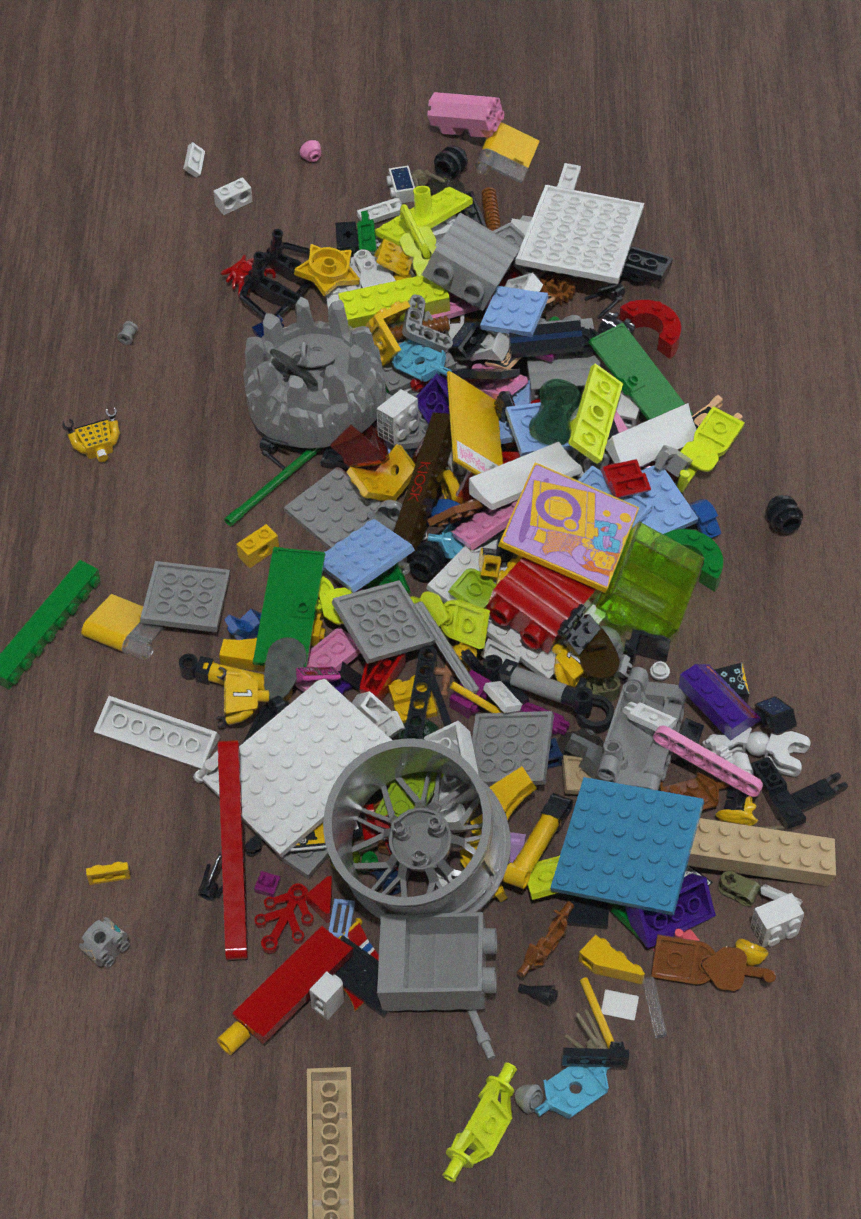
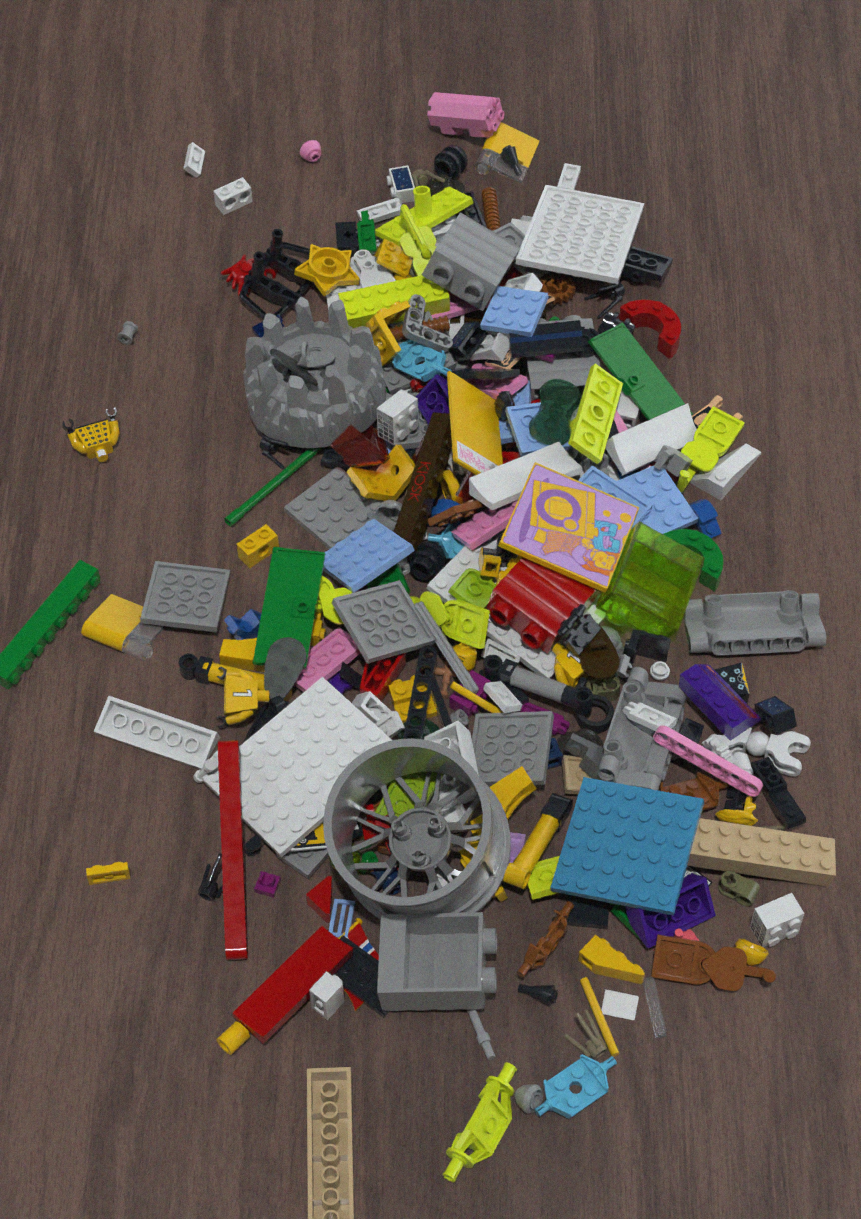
light grey brick [79,917,130,968] -> none
red plant [254,883,314,954] -> none
dark pink slope [296,666,341,683] -> none
black axle [461,649,483,675] -> none
black hinge [562,1041,629,1068] -> none
red slope [601,459,651,498] -> none
white tile [761,884,803,905] -> none
black piece [765,495,803,534] -> none
black hinge [791,772,848,813] -> none
none -> light grey bush [450,709,469,726]
none -> black cone [500,145,522,176]
none -> light grey panel [683,590,826,655]
none -> white wedge [690,444,761,501]

